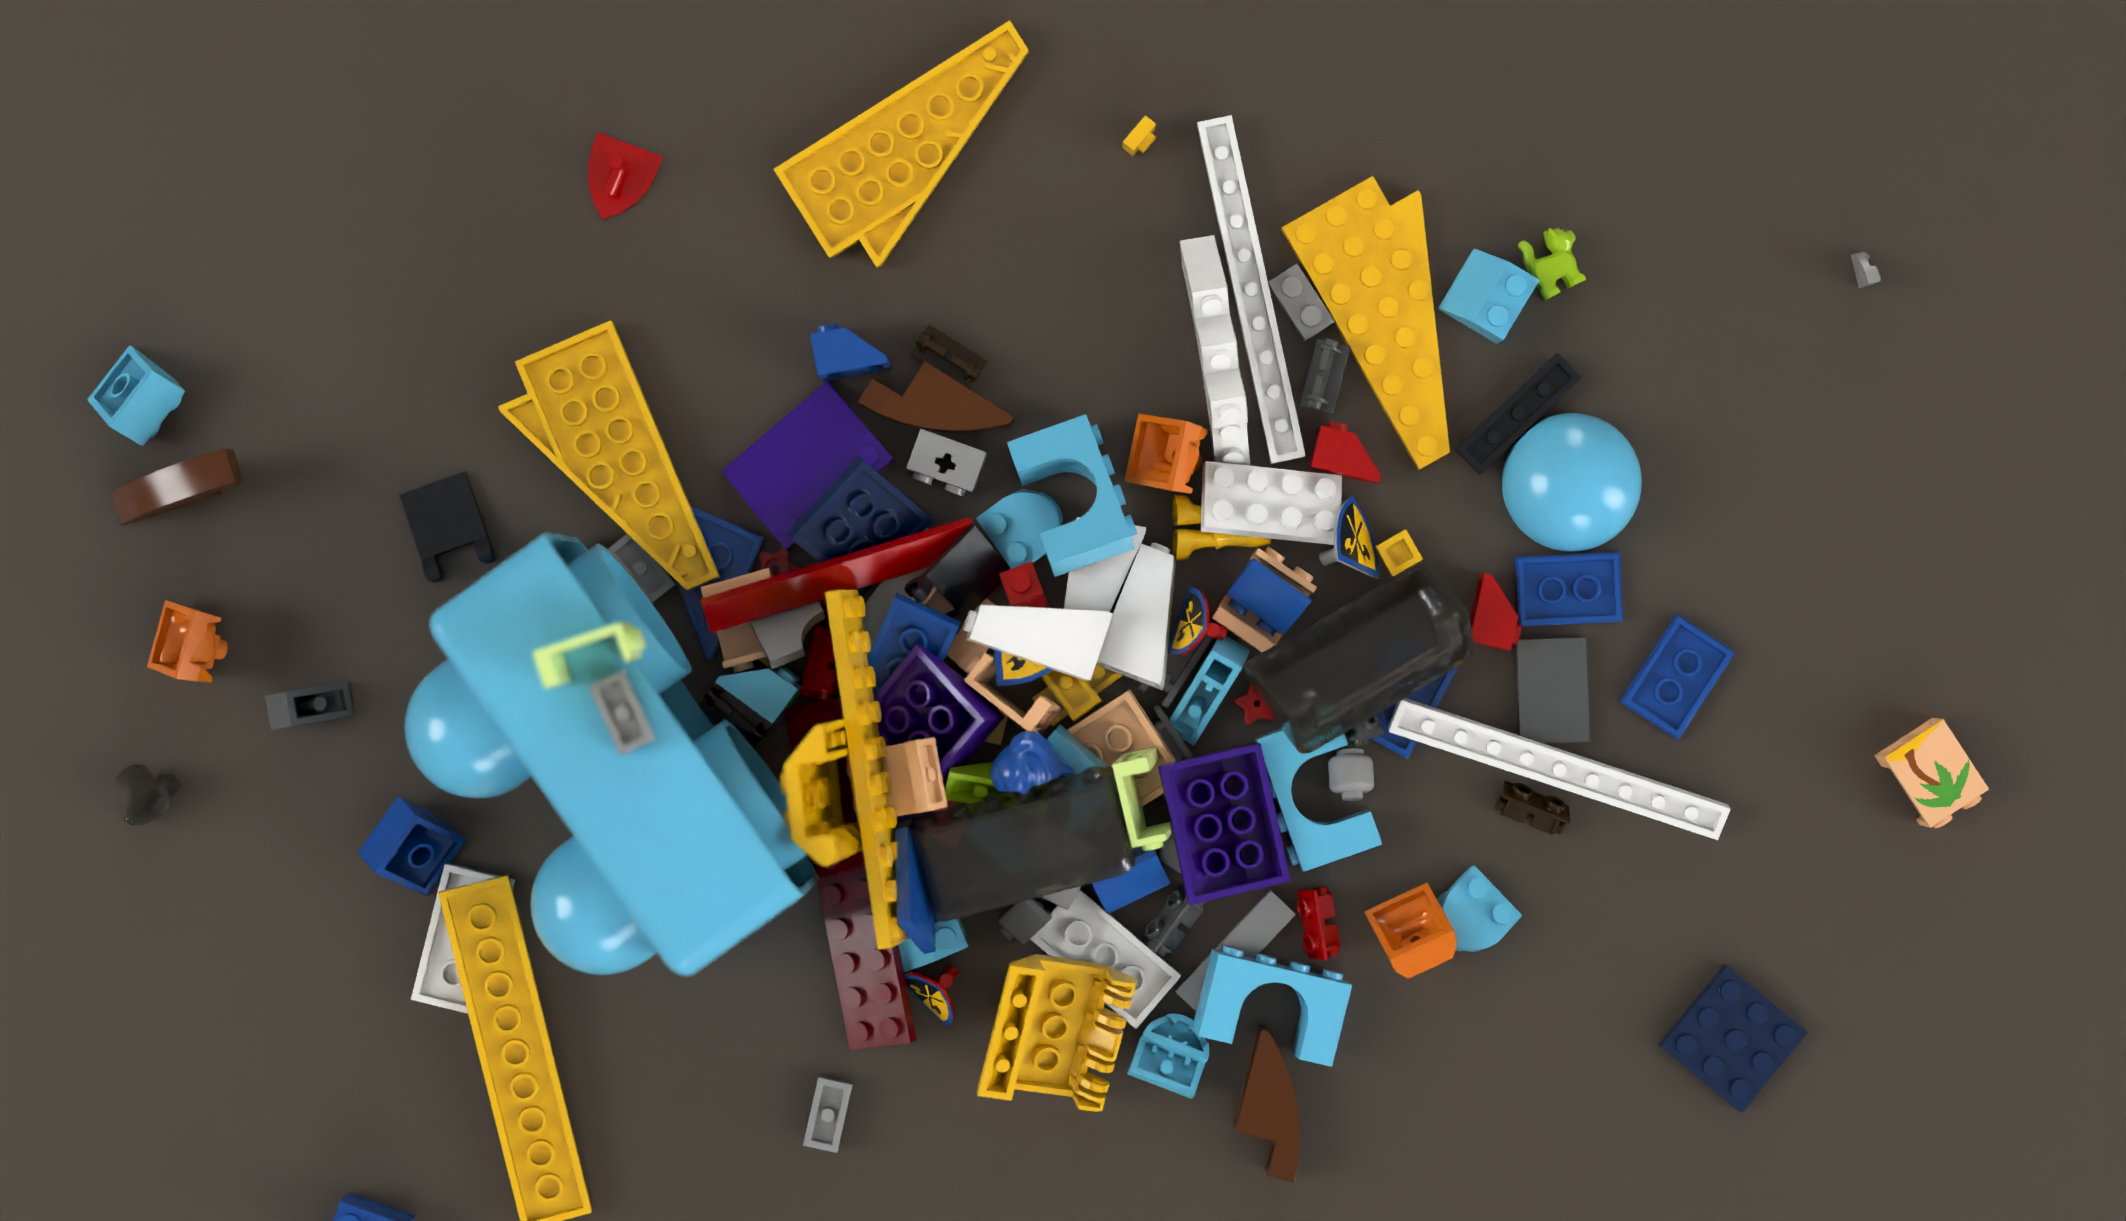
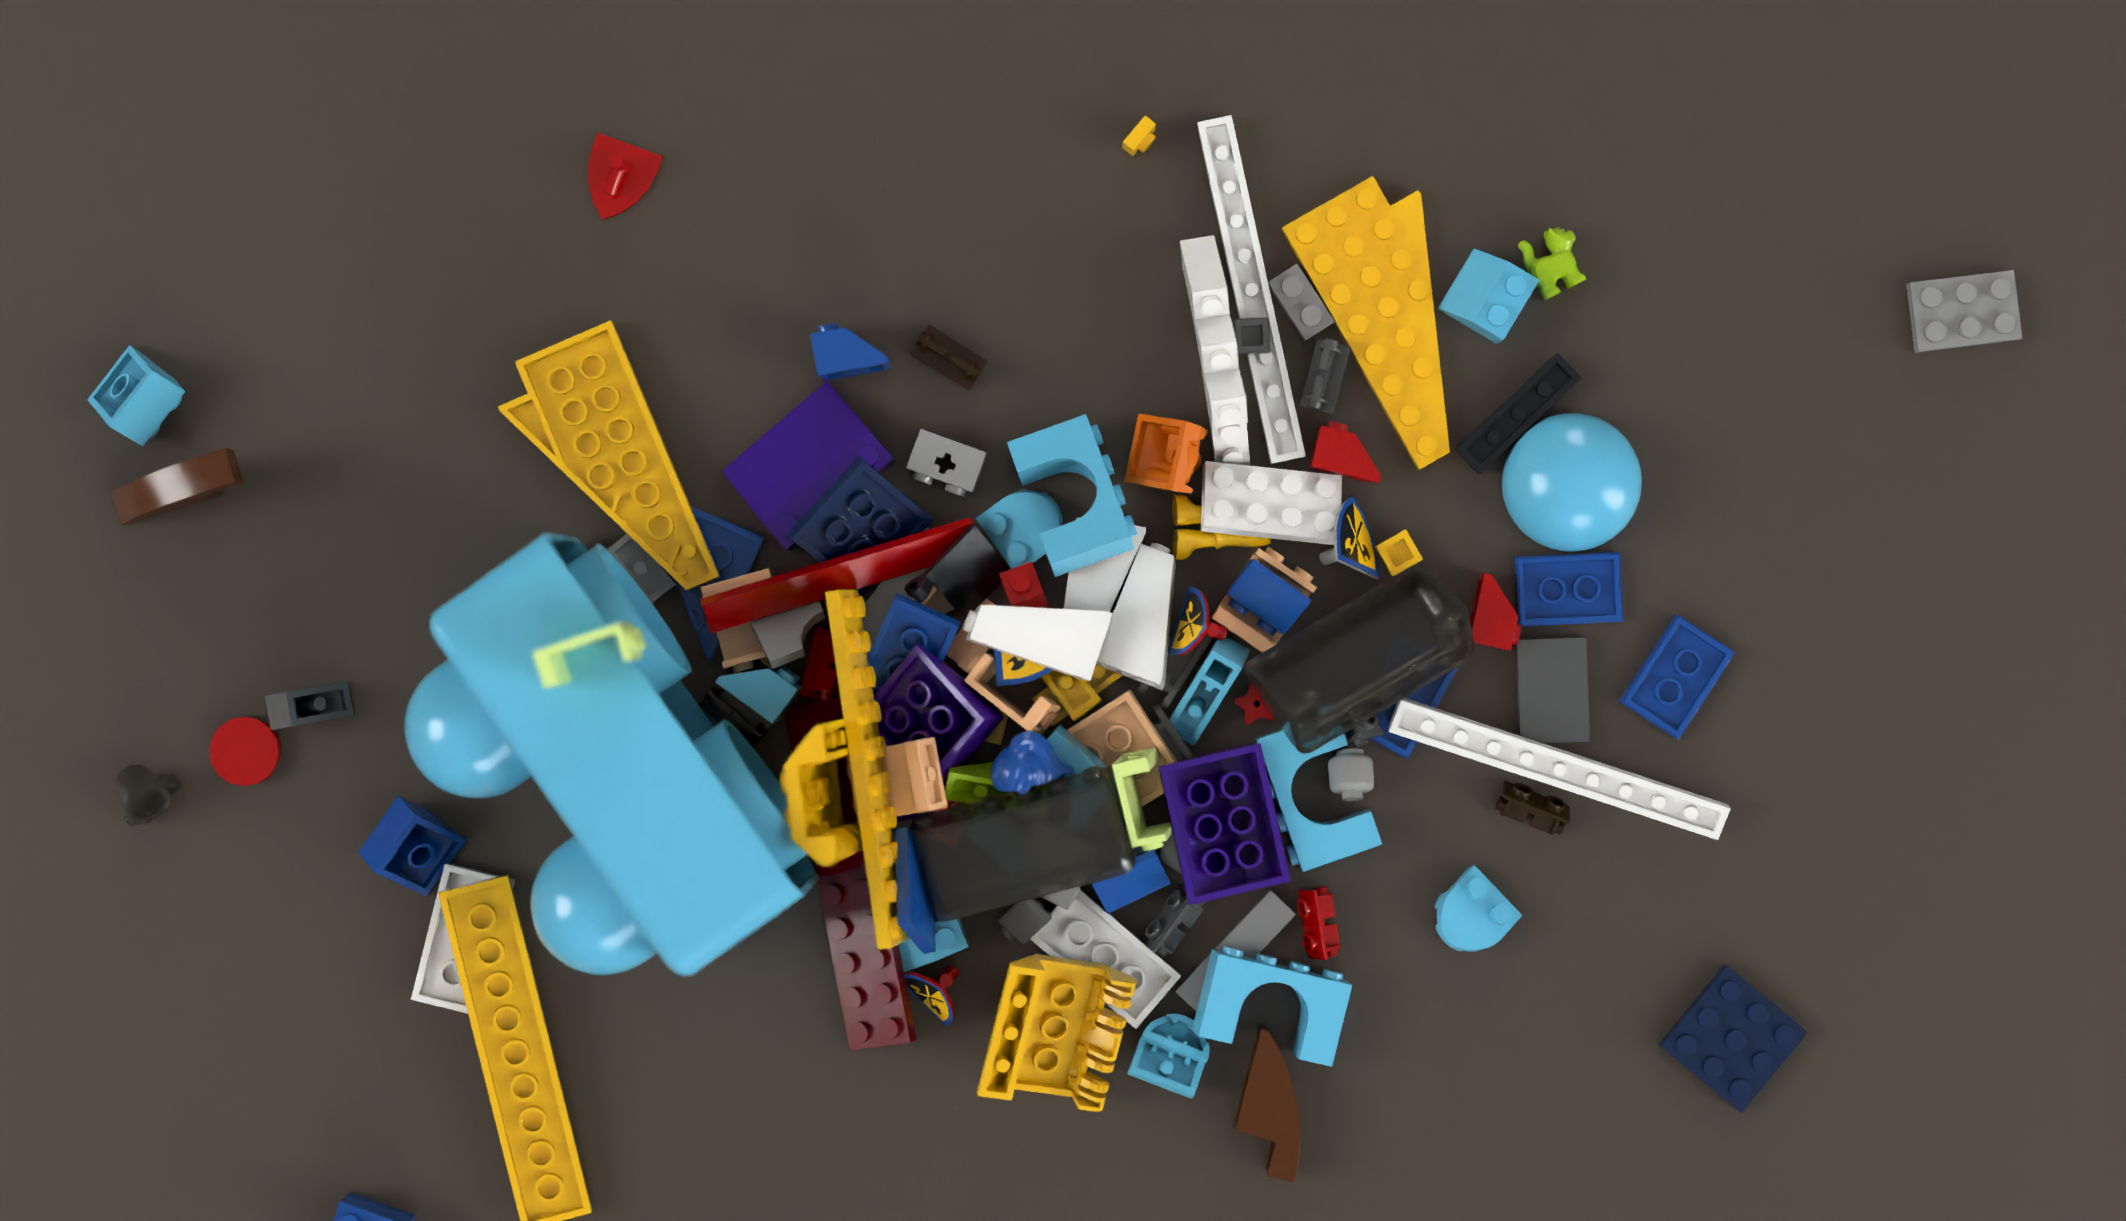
orange brick [147,600,228,683] -> none
black flag [399,471,497,583] -> none
light grey plate [589,670,657,755] -> none
red plate [758,547,798,576] -> none
yellow wing [774,20,1029,268] -> none
light grey plate [803,1075,853,1153] -> none
reddish brown slope [858,361,1014,433] -> none
orange brick [1364,882,1457,979] -> none
light grey tile [1850,251,1881,288] -> none
light nougat panel [1874,718,1989,828] -> none
none -> red tile [209,716,282,786]
none -> dark grey tile [1233,317,1270,355]
none -> light grey plate [1906,270,2022,353]

